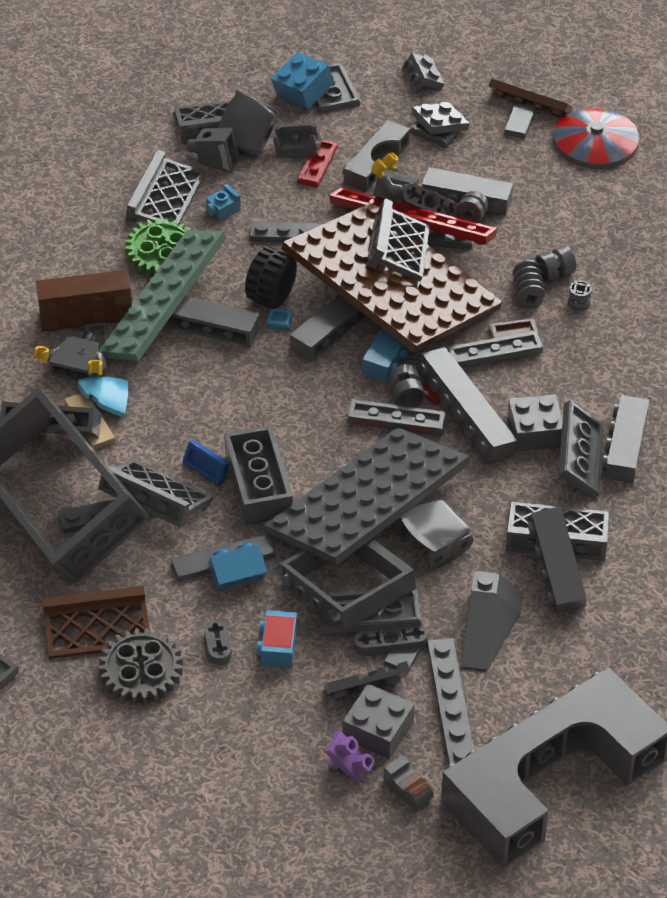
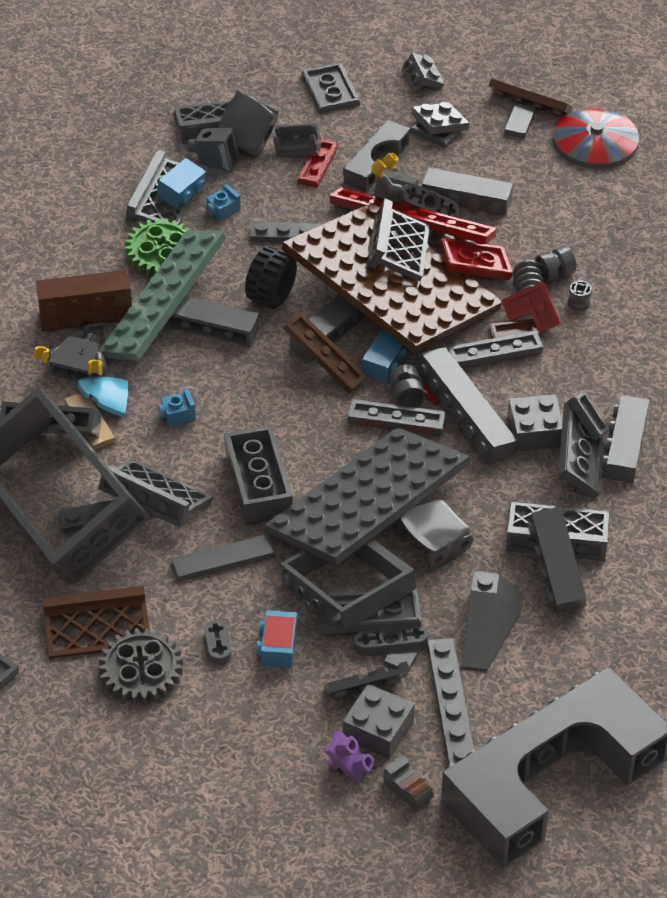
blue tile [182,440,230,485] -> none
dark azure brick [208,543,267,591] -> none
dark azure tile [266,308,293,331] -> none
dark azure brick [271,52,334,110] -> none
dark grey wheel [454,191,489,223] -> none
none -> brick [156,158,206,209]
none -> dark azure brick [158,388,196,426]
none -> reddish brown plate [283,311,367,394]
none -> red tile [439,238,513,280]
none -> red plate [501,282,561,333]
none -> dark grey tile [568,390,609,441]

